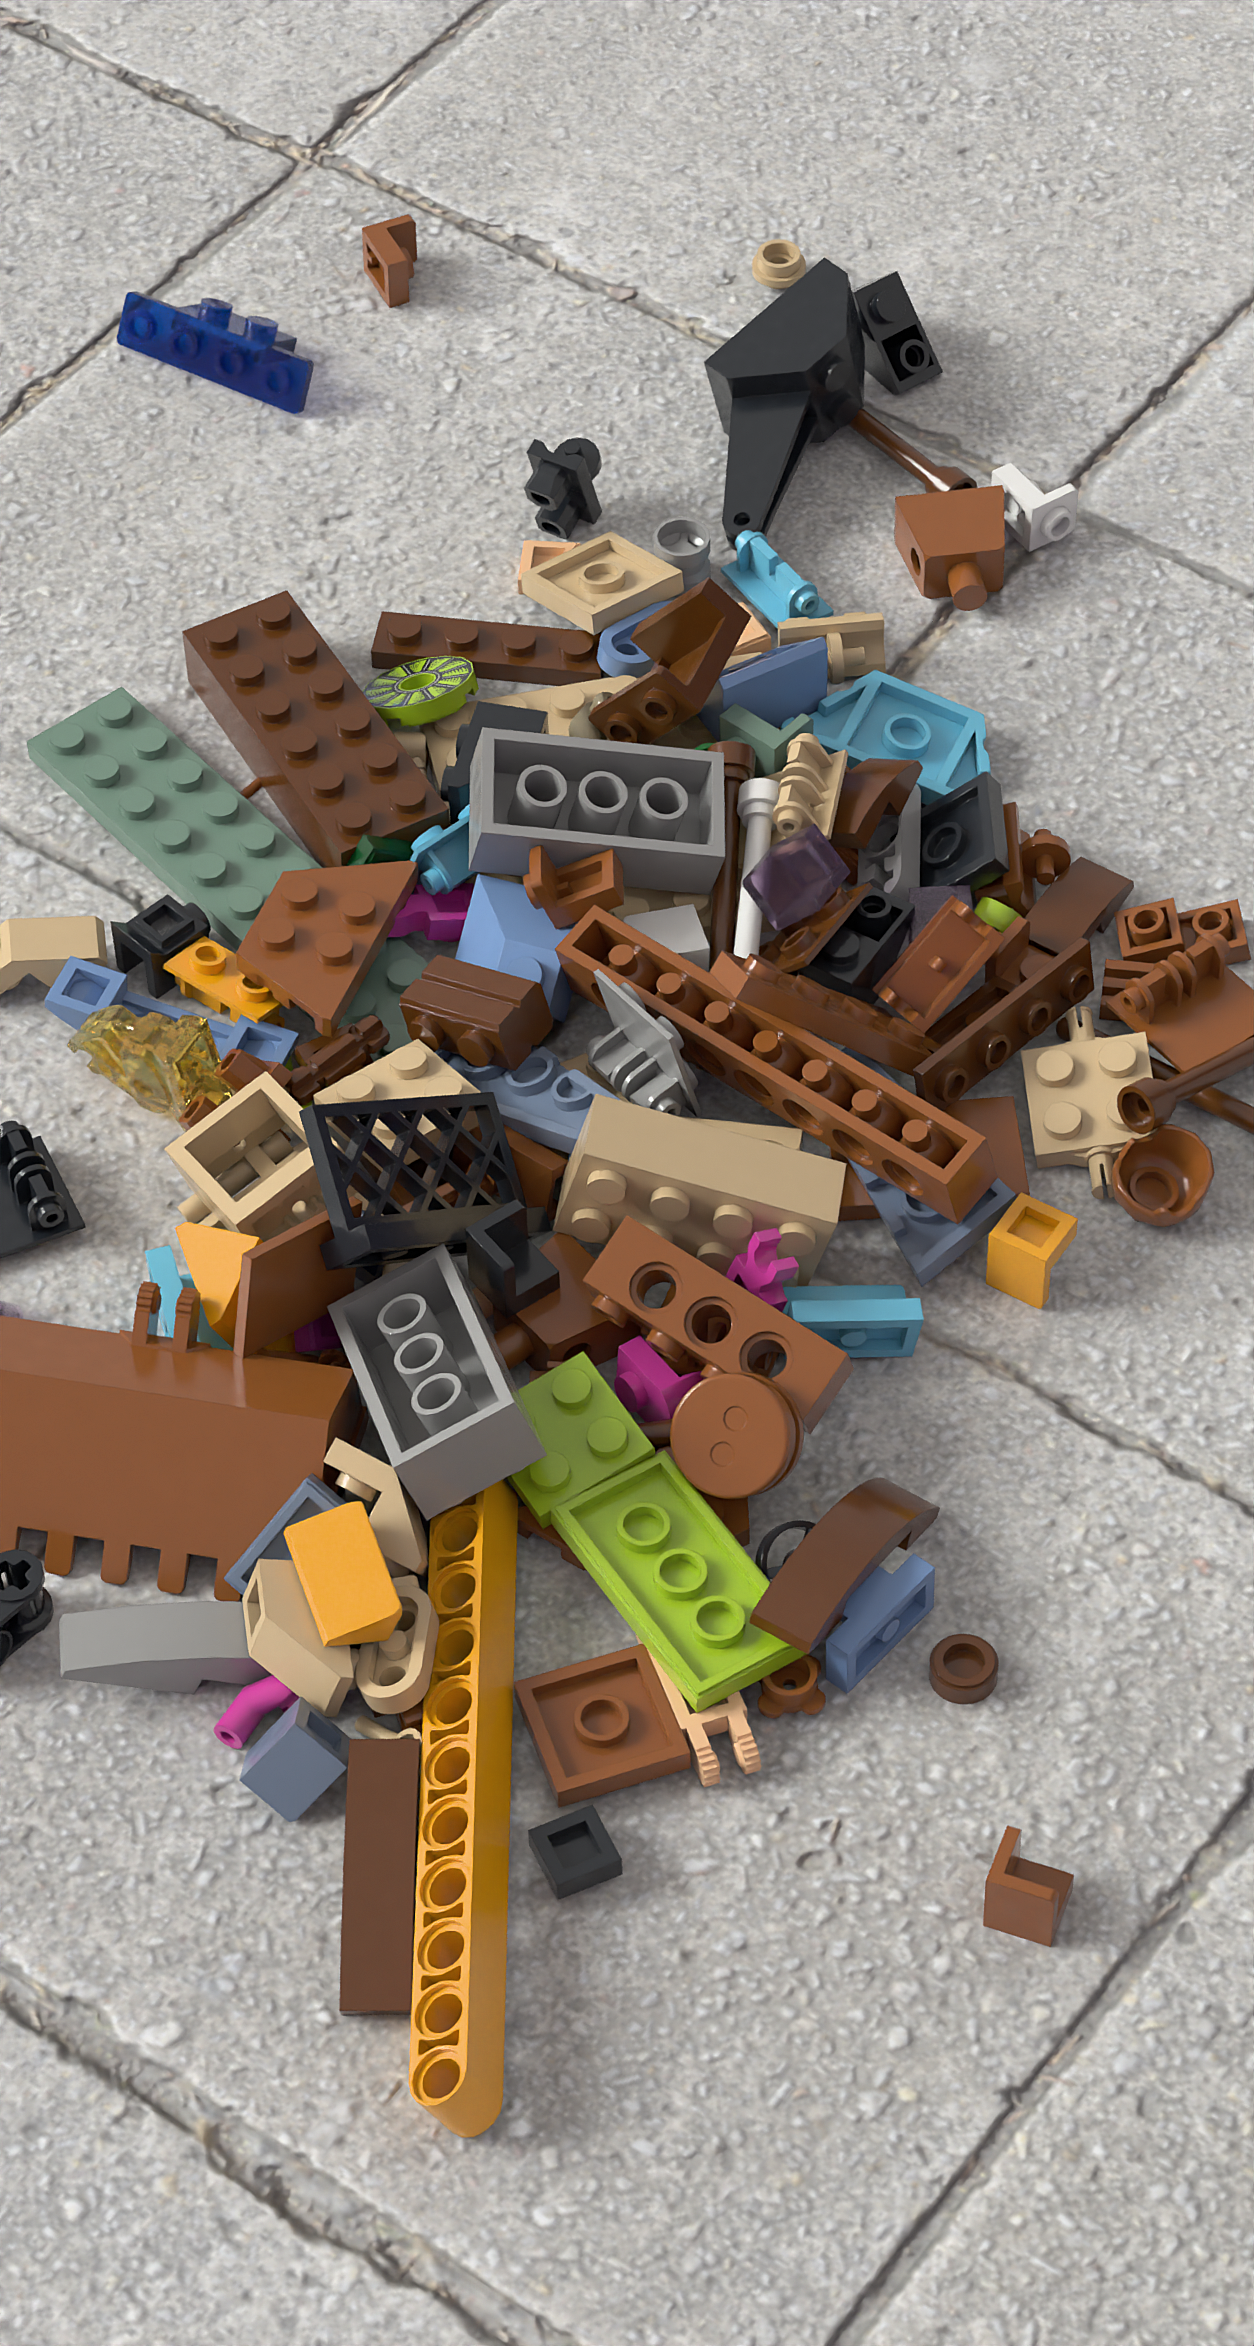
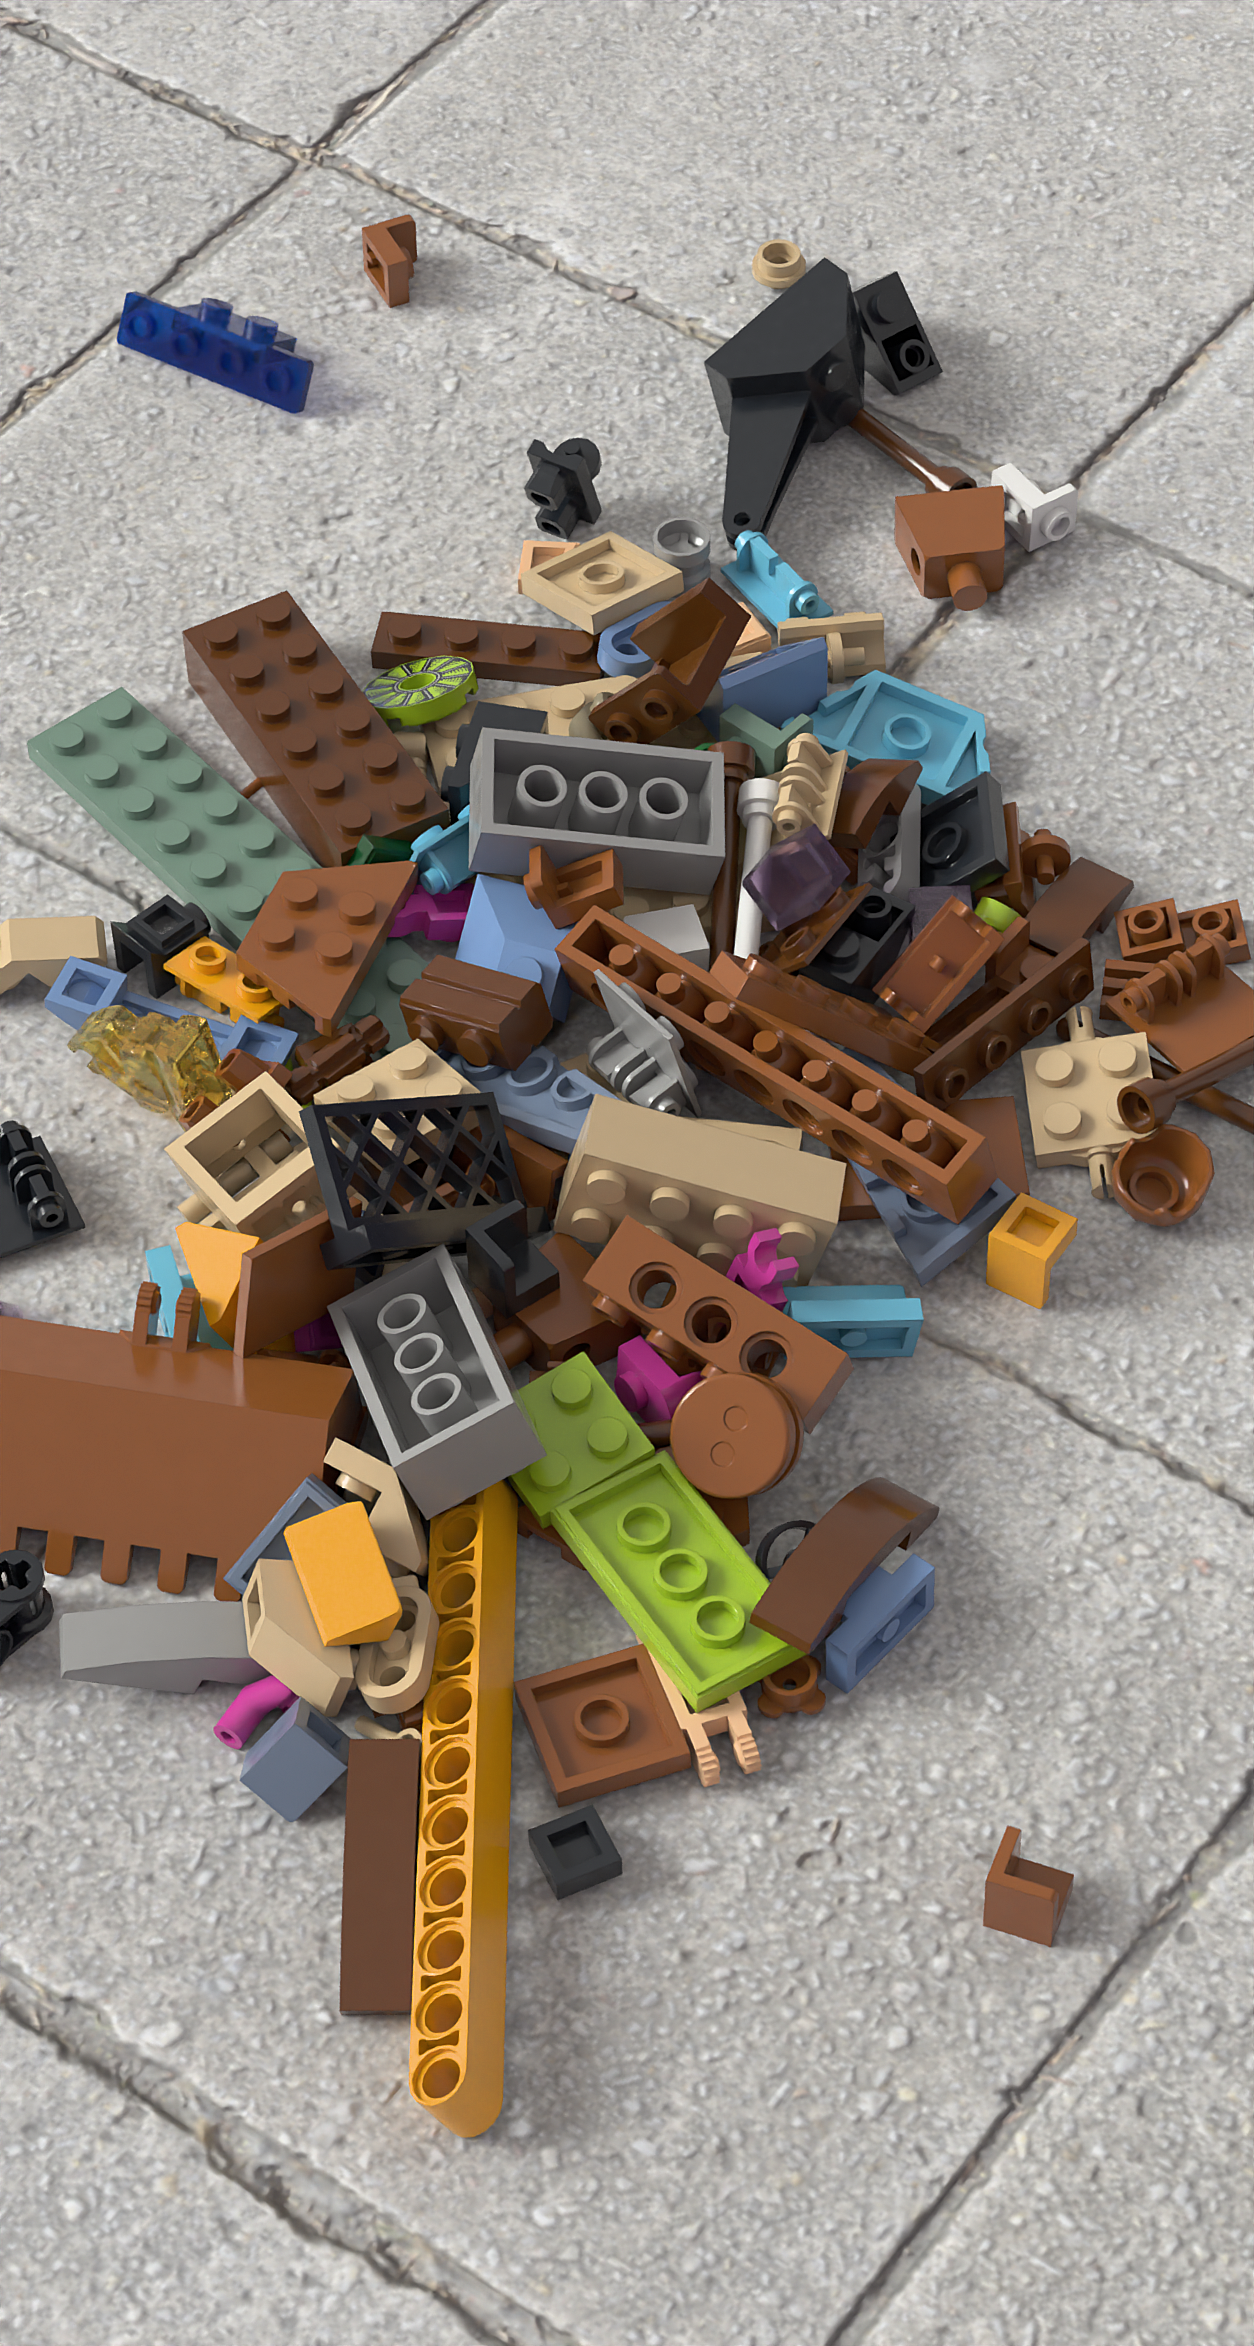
reddish brown tile [929,1634,999,1705] -> none

